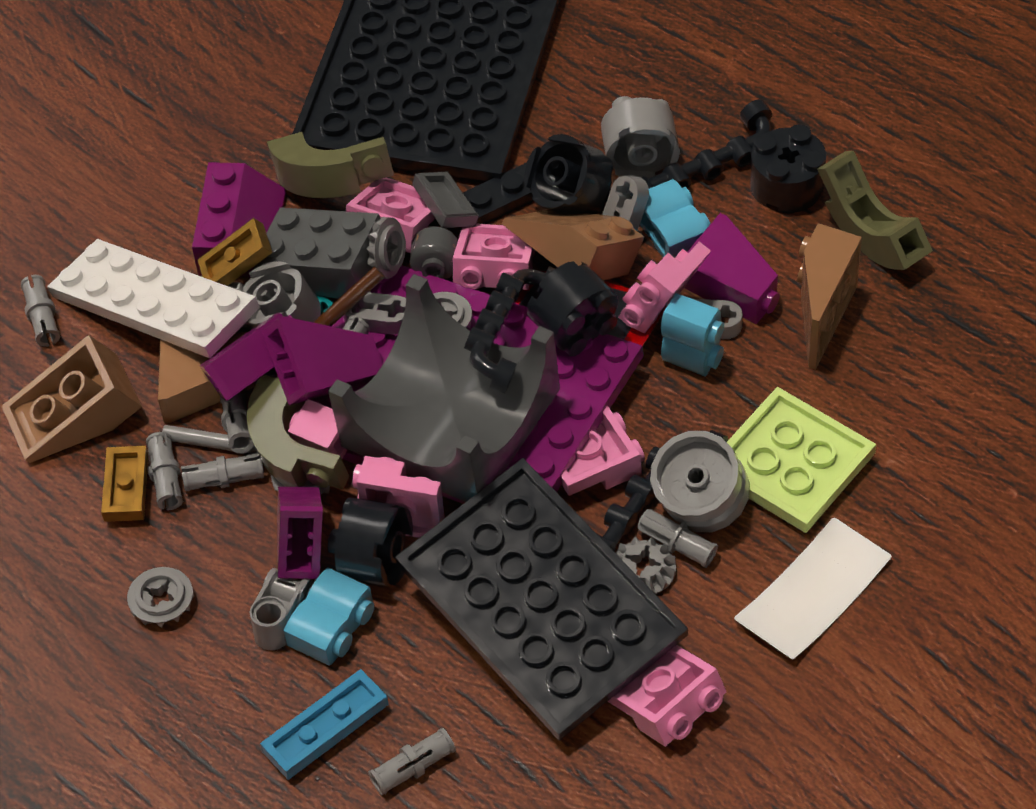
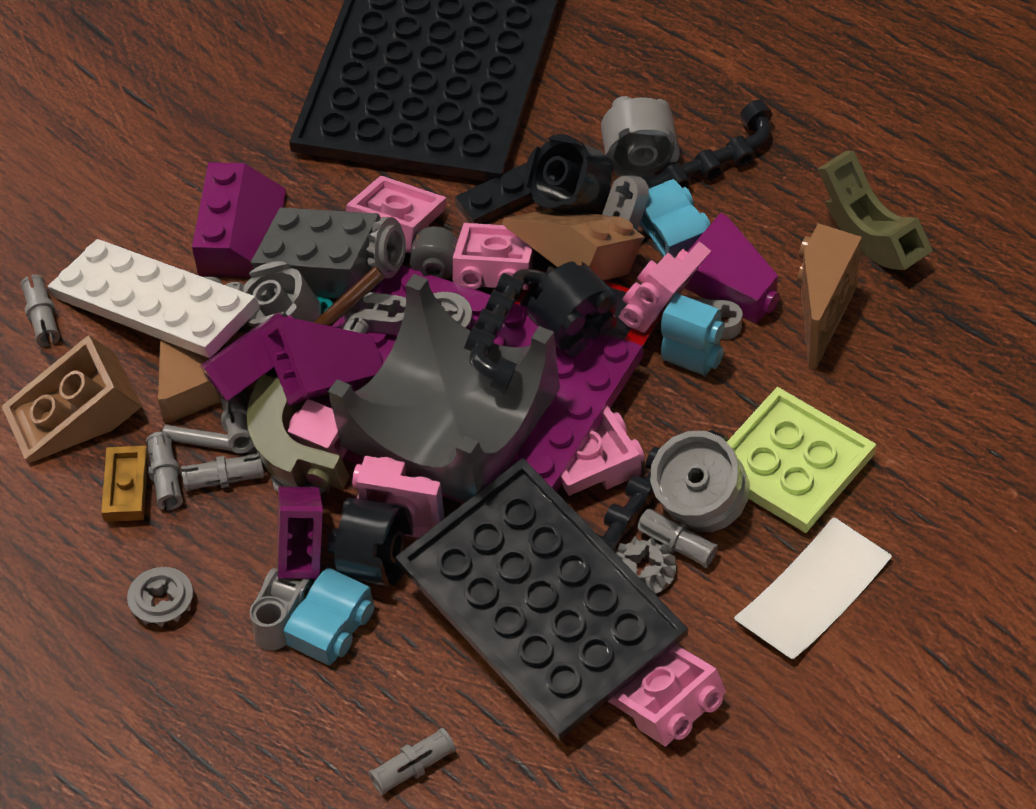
pearl gold plate [198,218,273,286] -> none
dark azure plate [260,669,389,780] -> none
olive arch [267,132,394,198] -> none
dark grey tile [412,172,479,228] -> none
black brick [750,124,826,213] -> none

